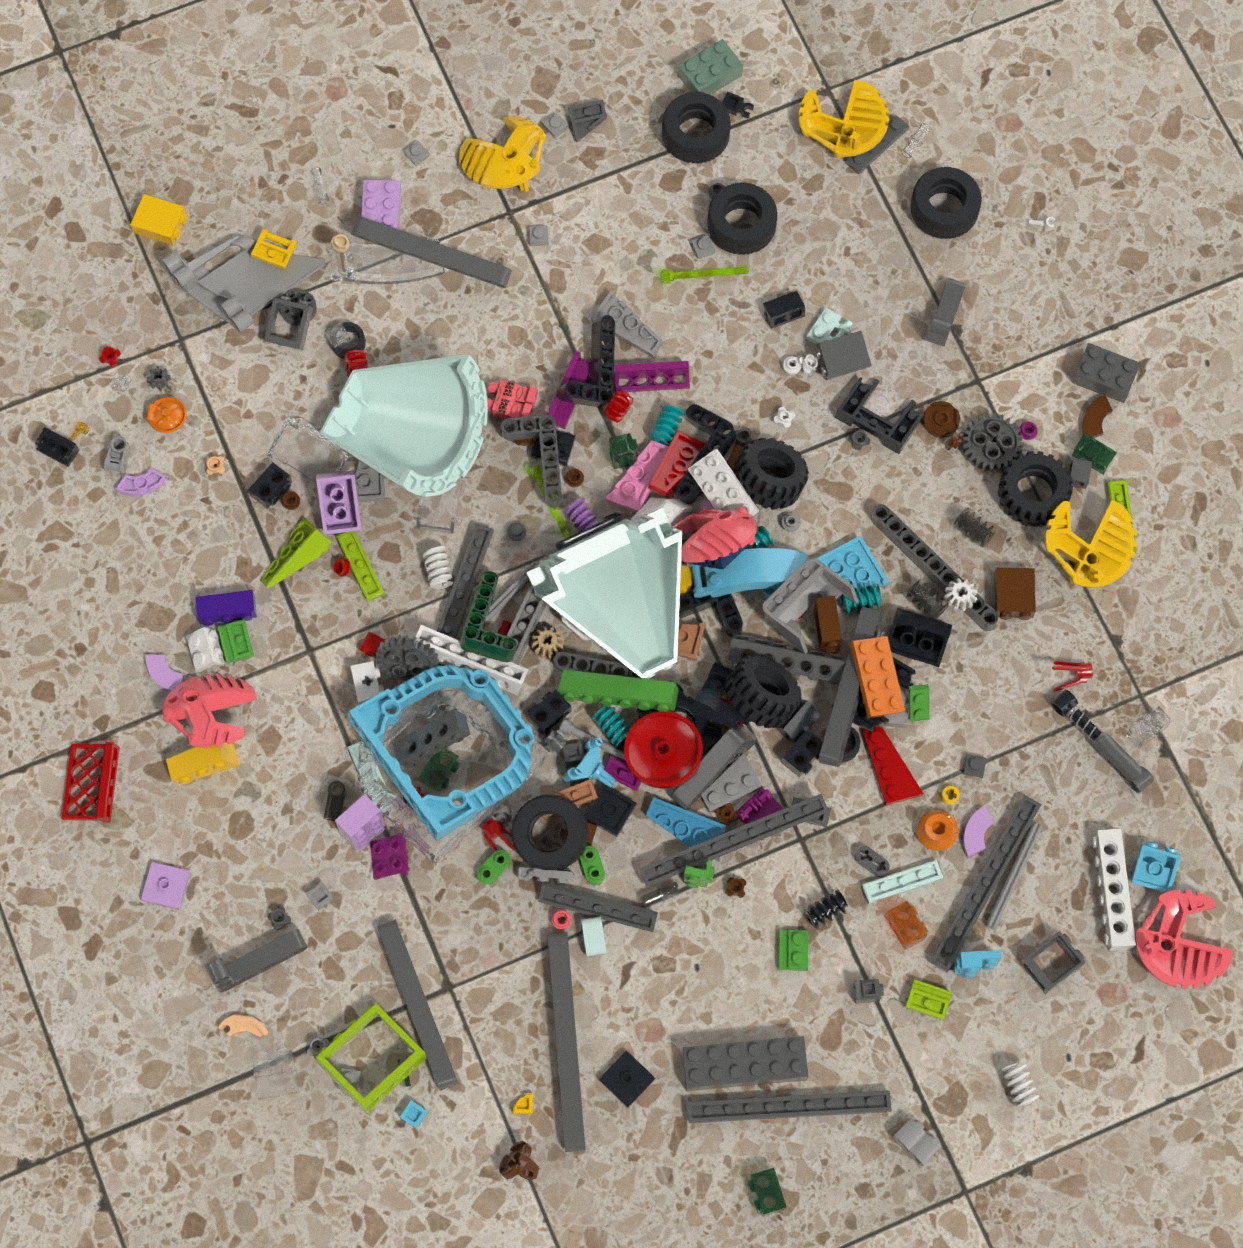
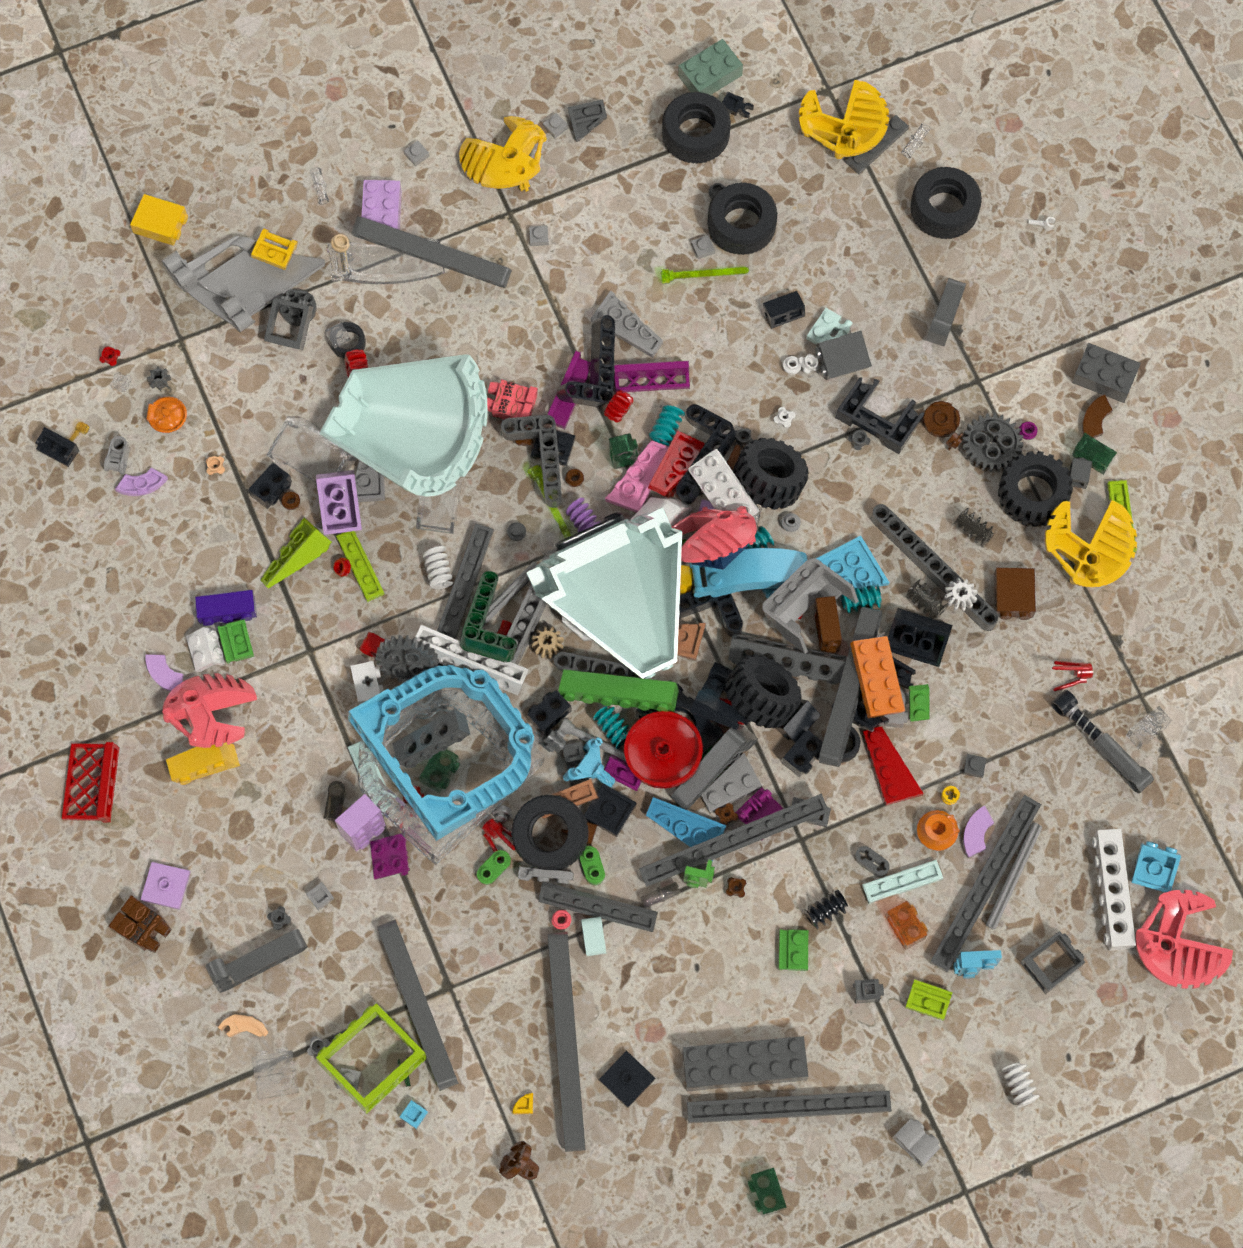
none -> reddish brown hips [108,895,172,953]

